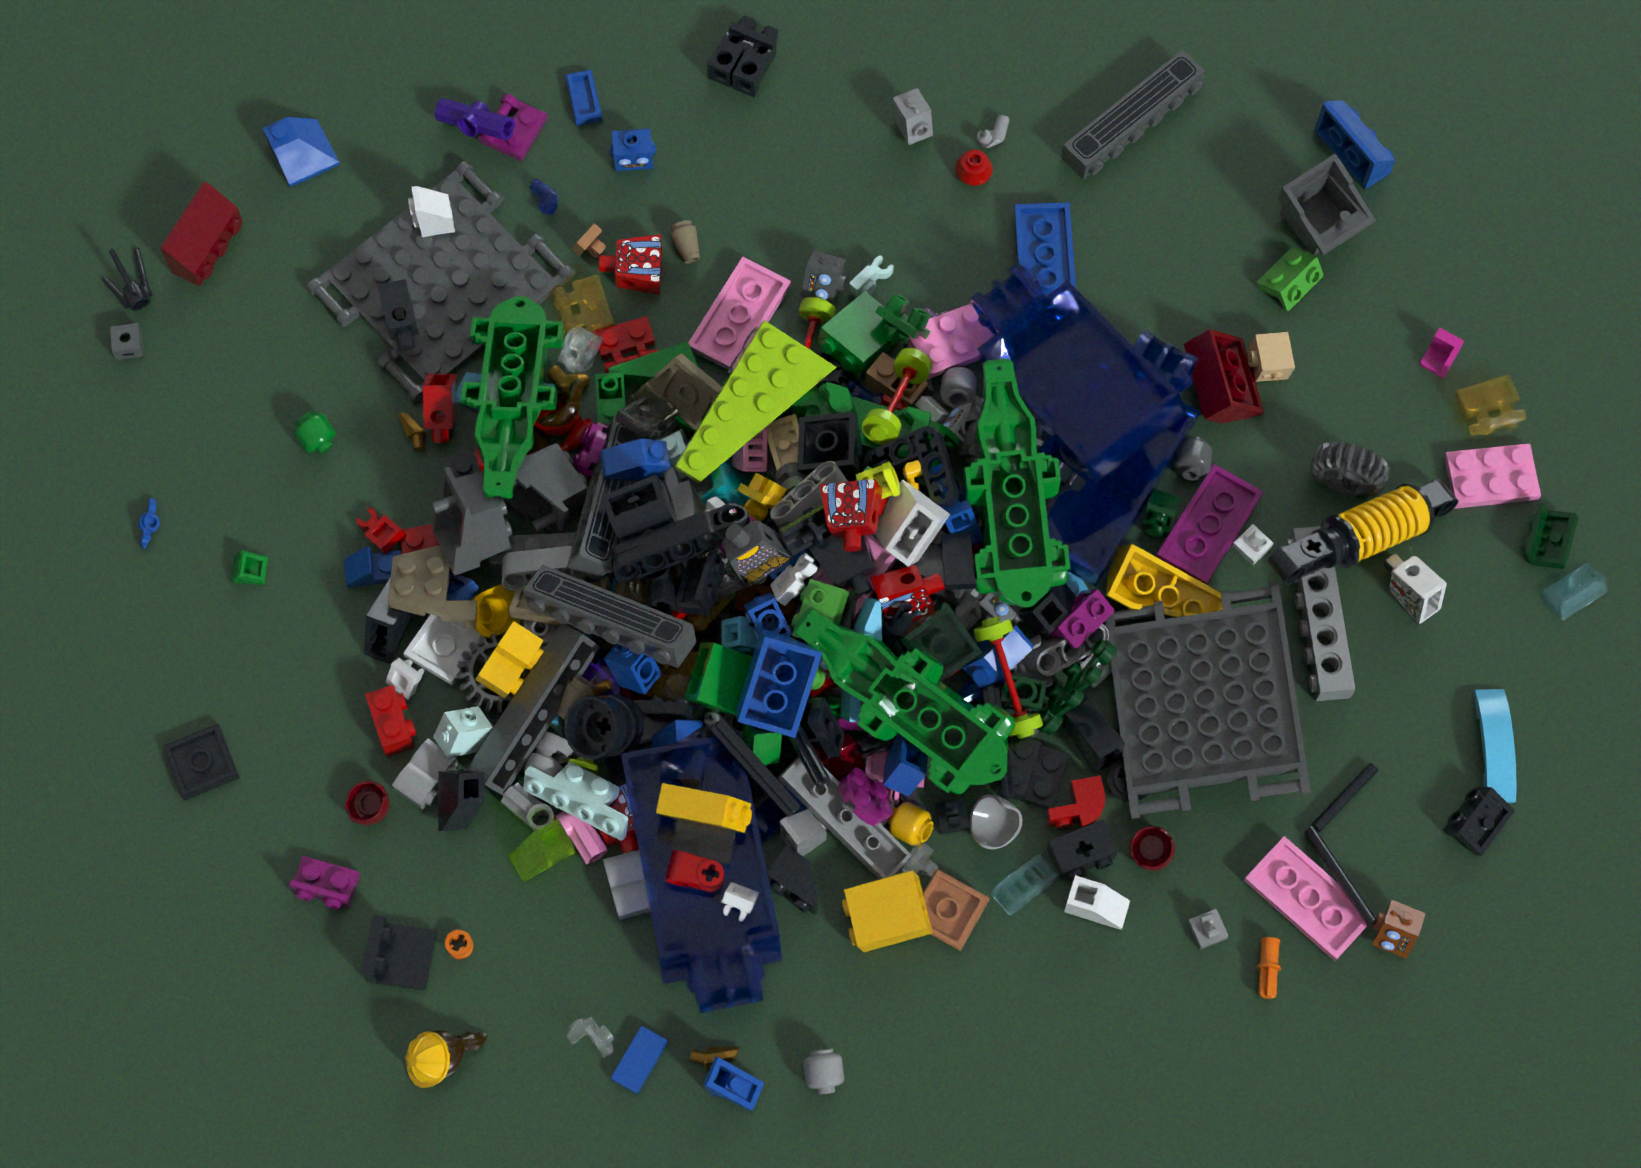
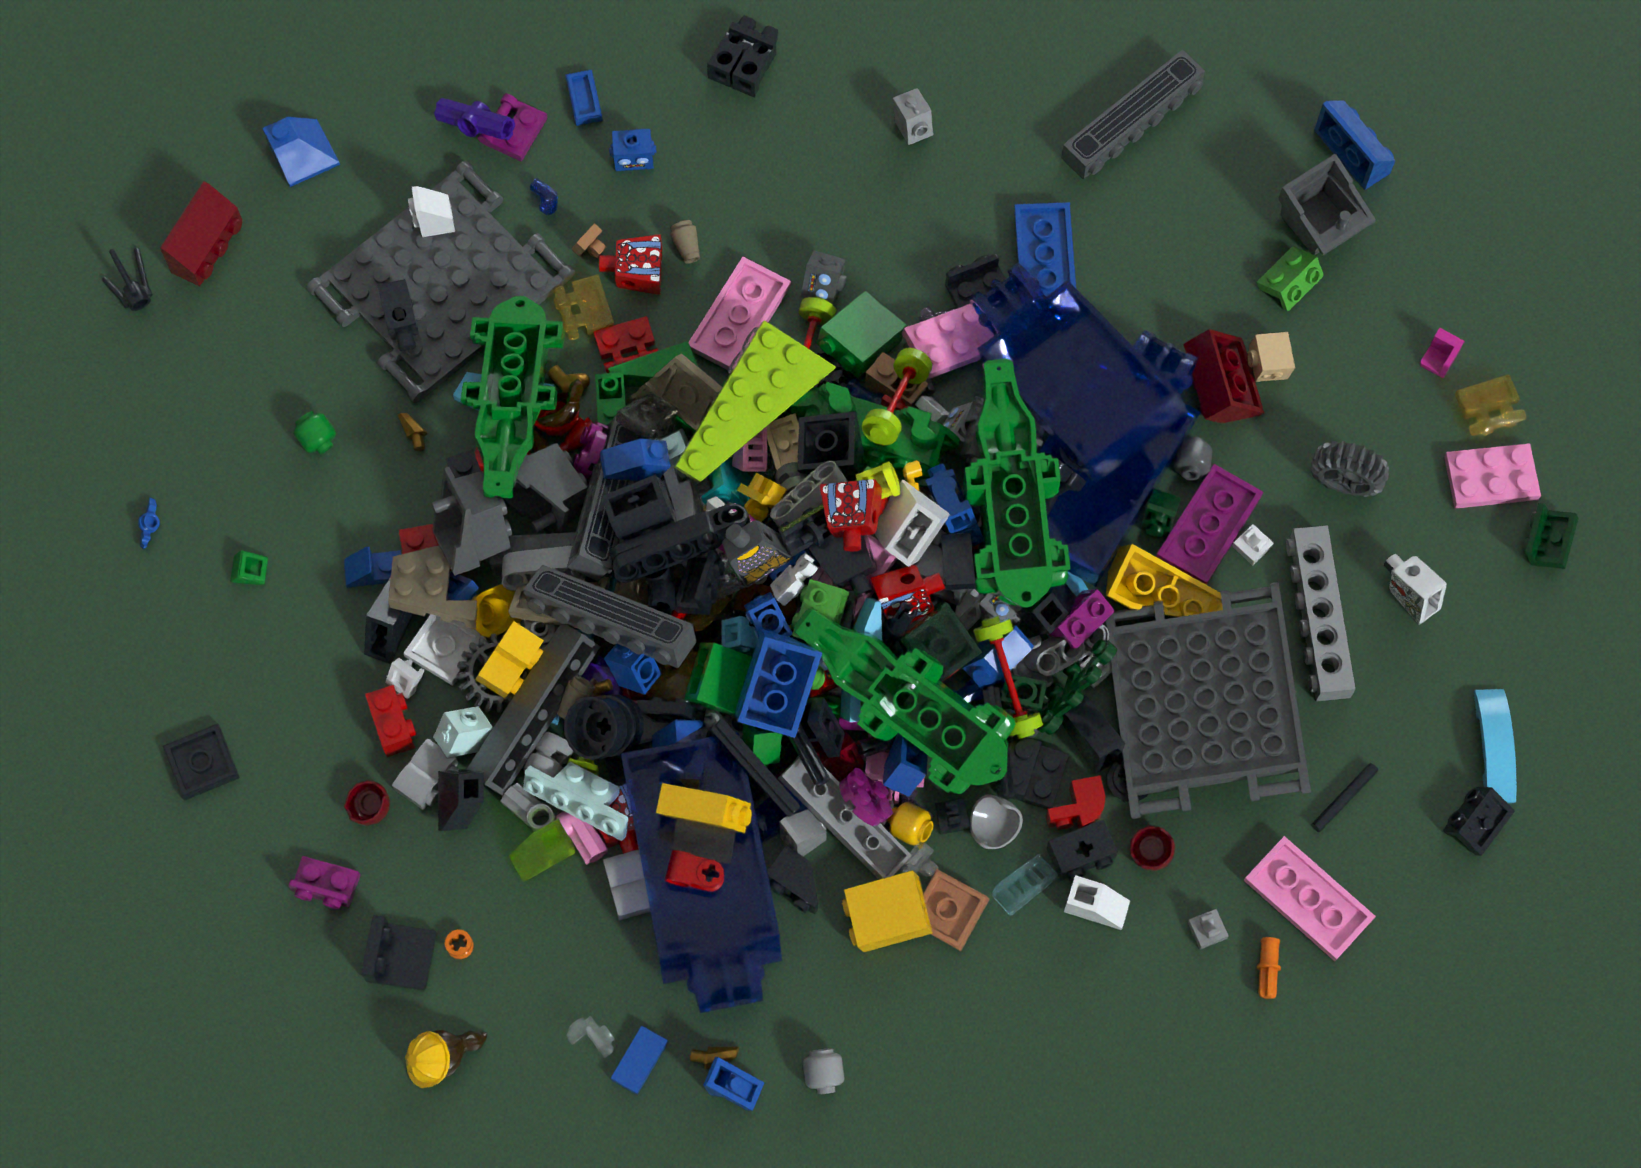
dark grey piece [110,323,144,360] -> none
red plate [356,508,406,555] -> none
red torso [423,374,457,443] -> none
clear brick [557,326,603,373] -> none
white tile [722,882,759,922] -> none
light aqua plate [849,255,894,299] -> none
black beam [863,426,959,508] -> none
green hips [875,294,931,345] -> none
light grey head [940,367,977,408] -> none
red cone [955,149,993,186] -> none
light grey arm [977,115,1010,148] -> none
piece [1268,479,1459,585] -> none
black bar [1305,826,1378,927] -> none
dark orange head [1372,900,1426,959] -> none
clear light blue slope [1541,563,1608,620] -> none
none -> black bracket [945,254,1010,309]

